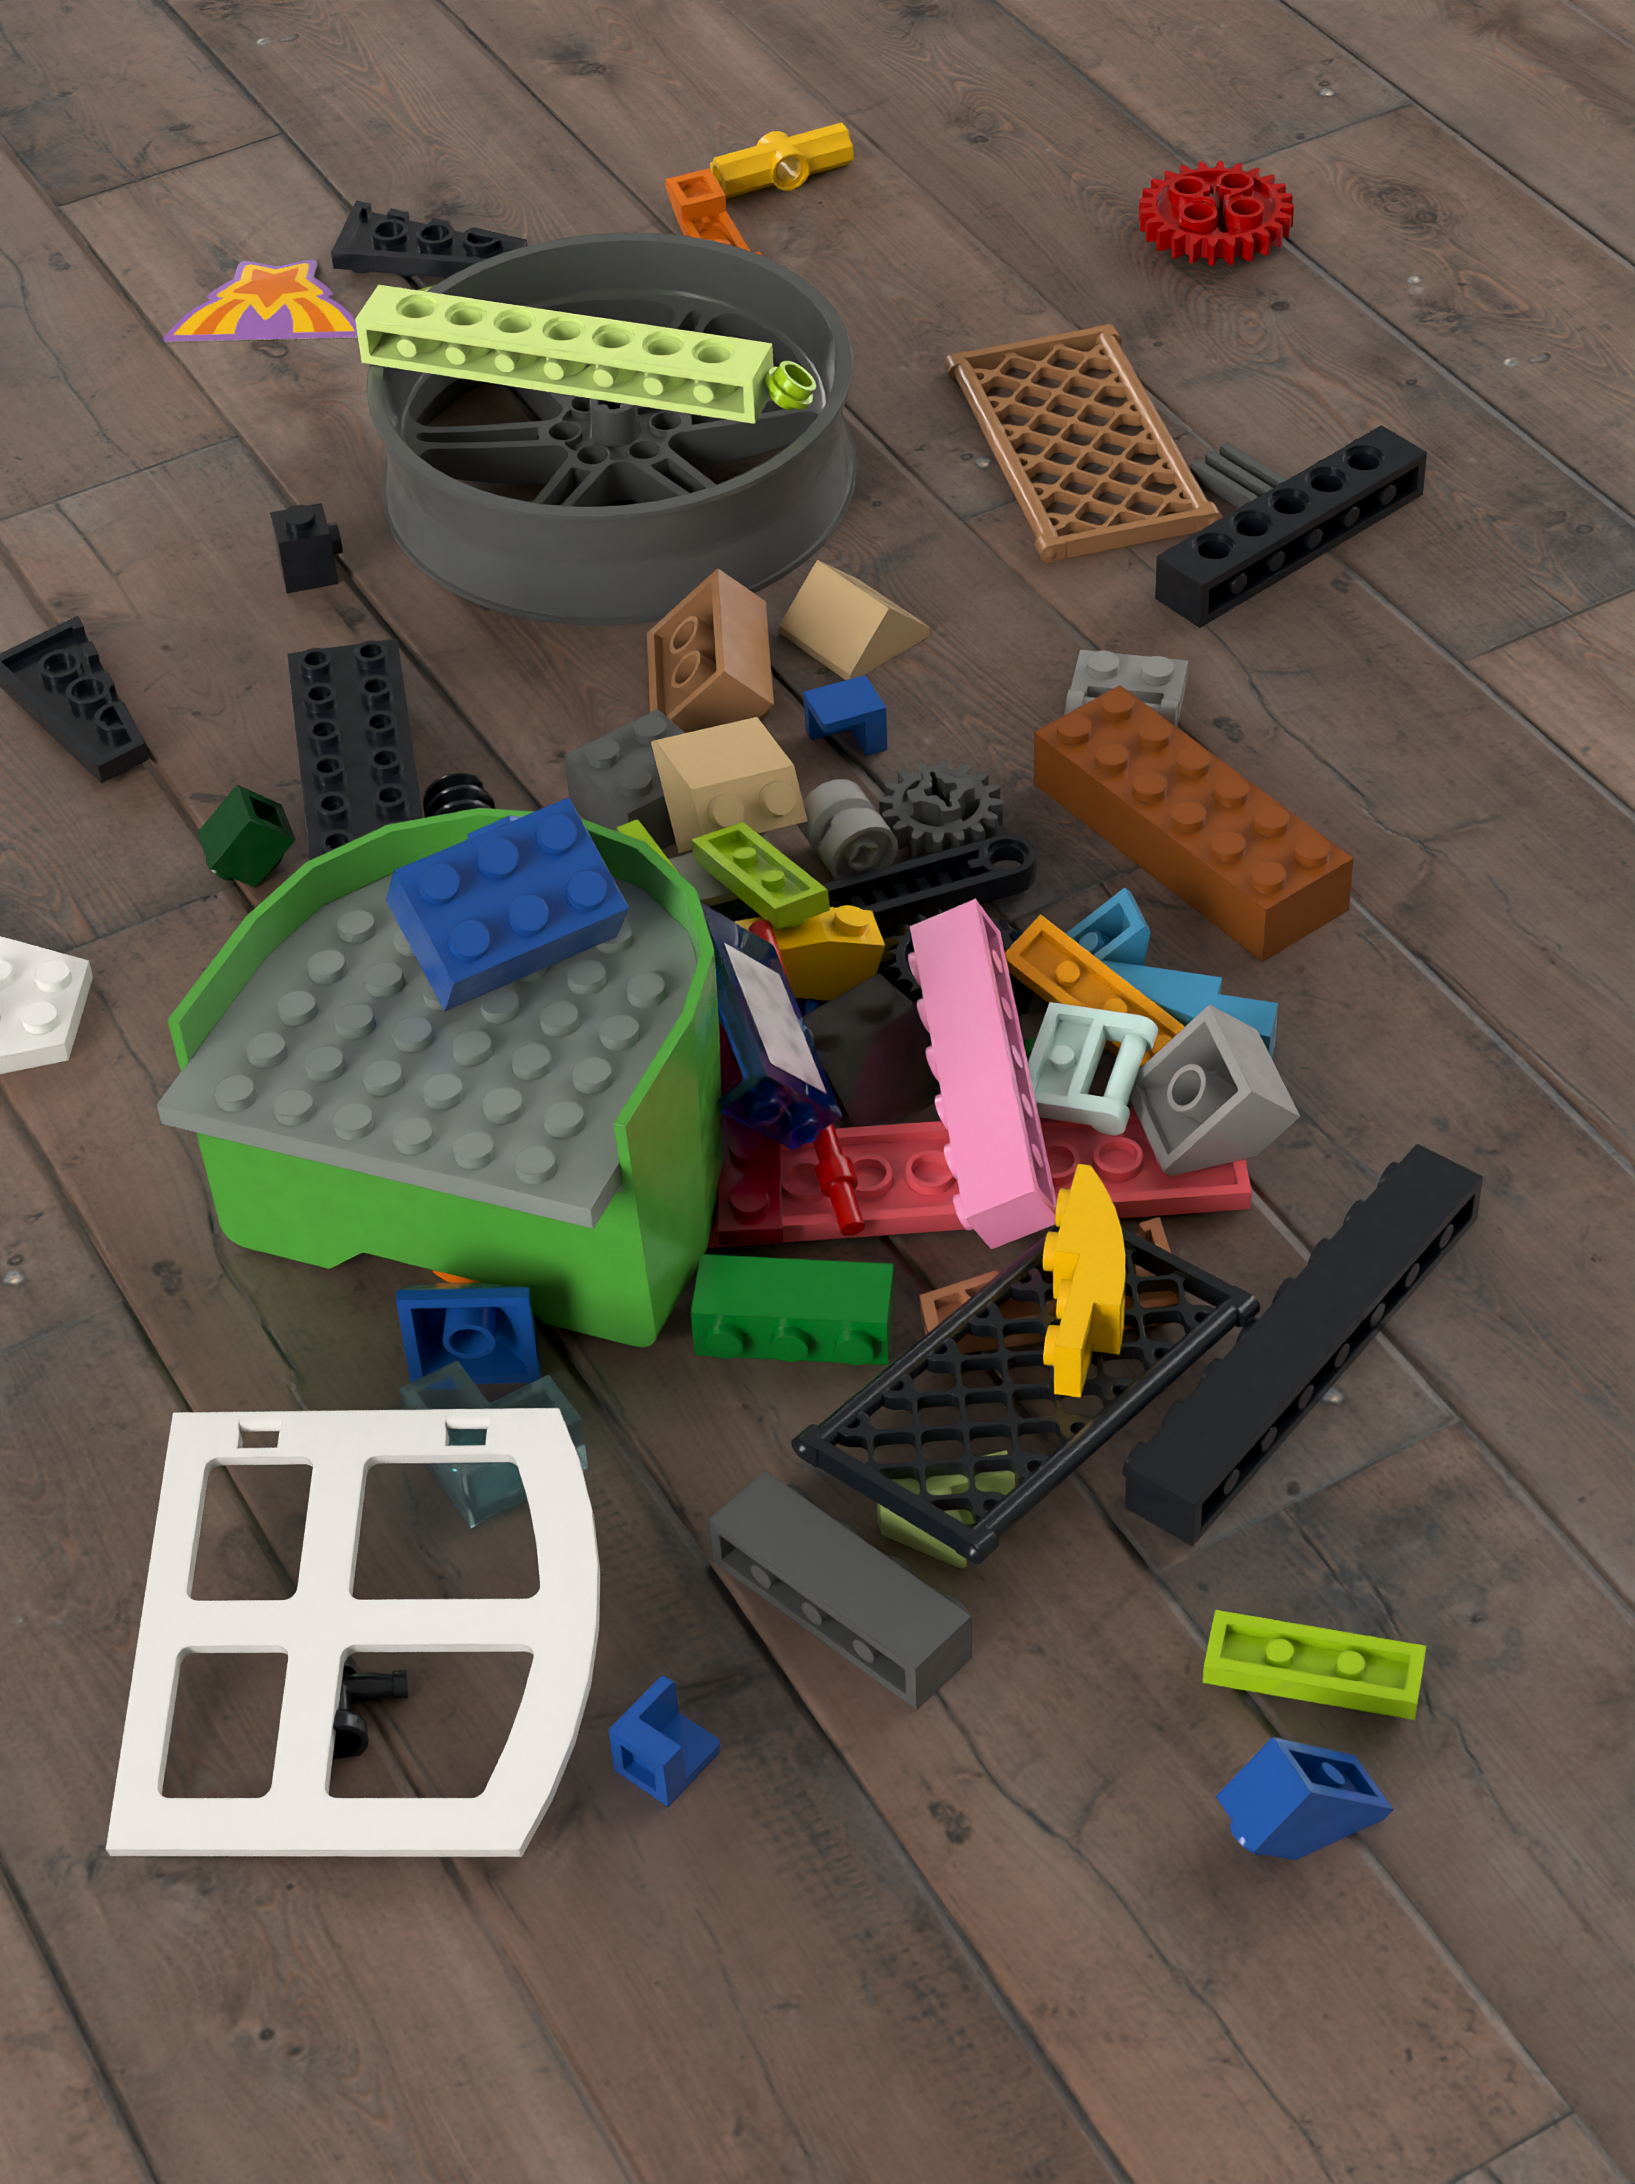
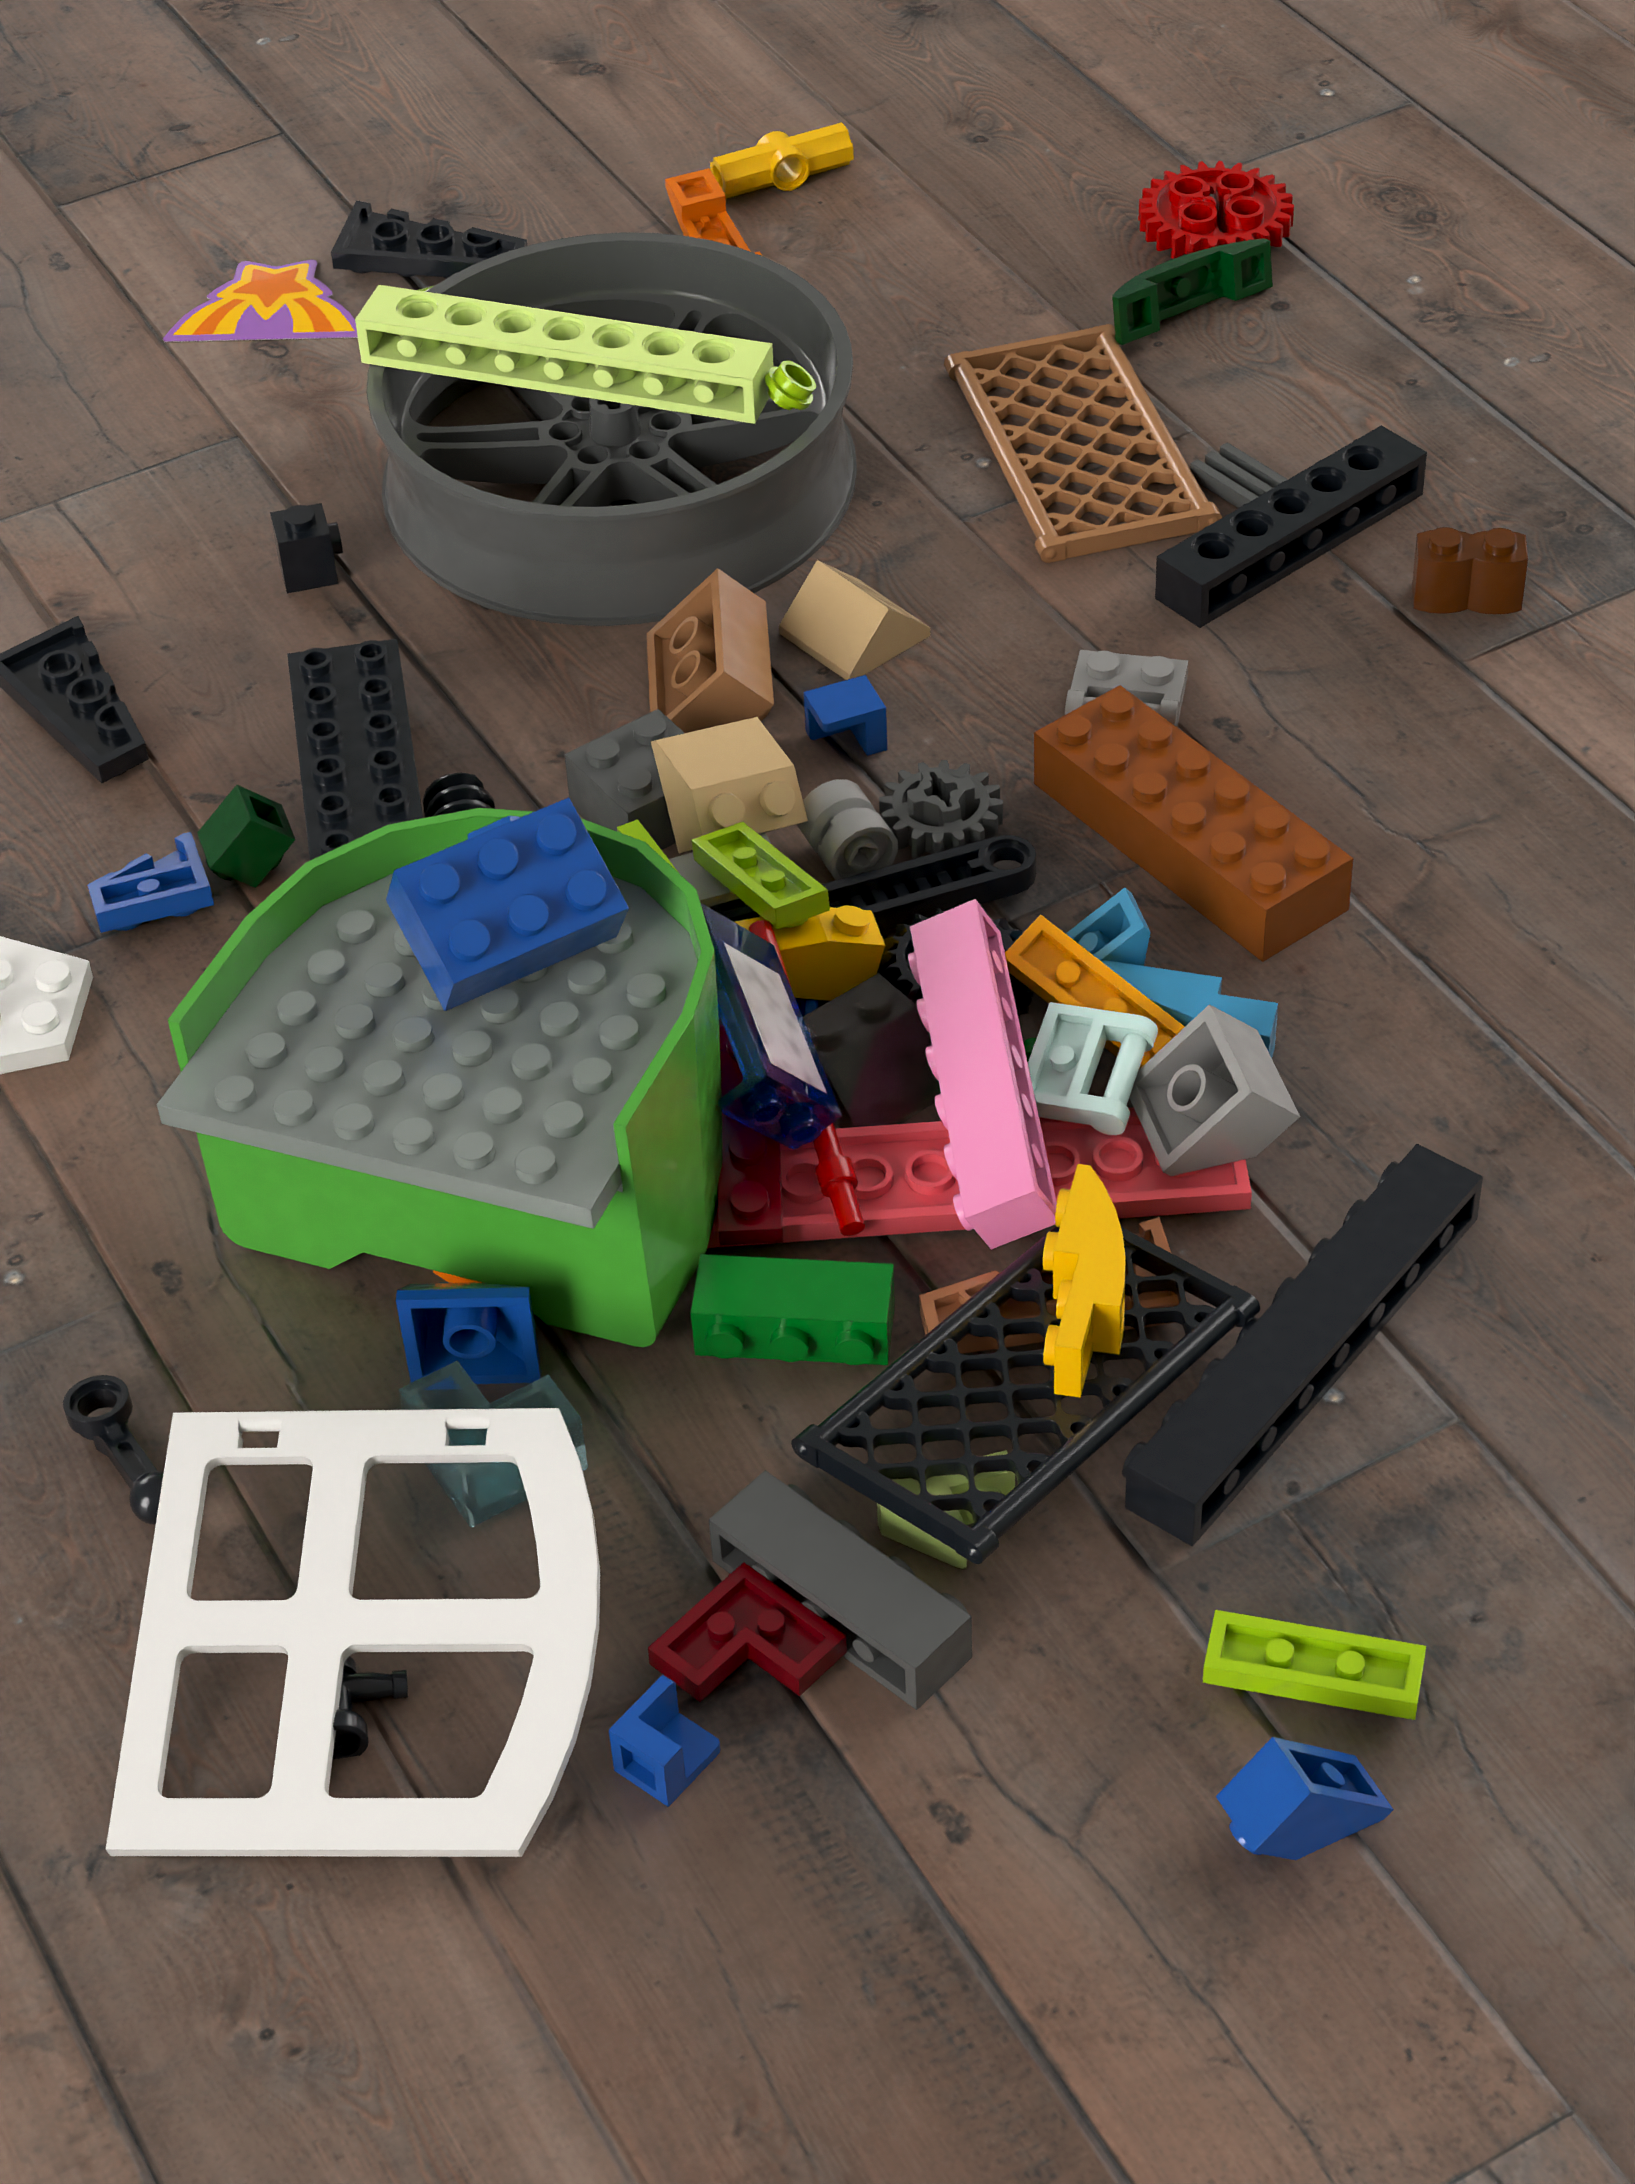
none -> black piece [63,1375,164,1525]
none -> blue wing [87,832,214,933]
none -> dark red plate [648,1562,847,1702]
none -> dark green slope [1112,238,1273,345]
none -> reddish brown brick [1412,527,1528,614]

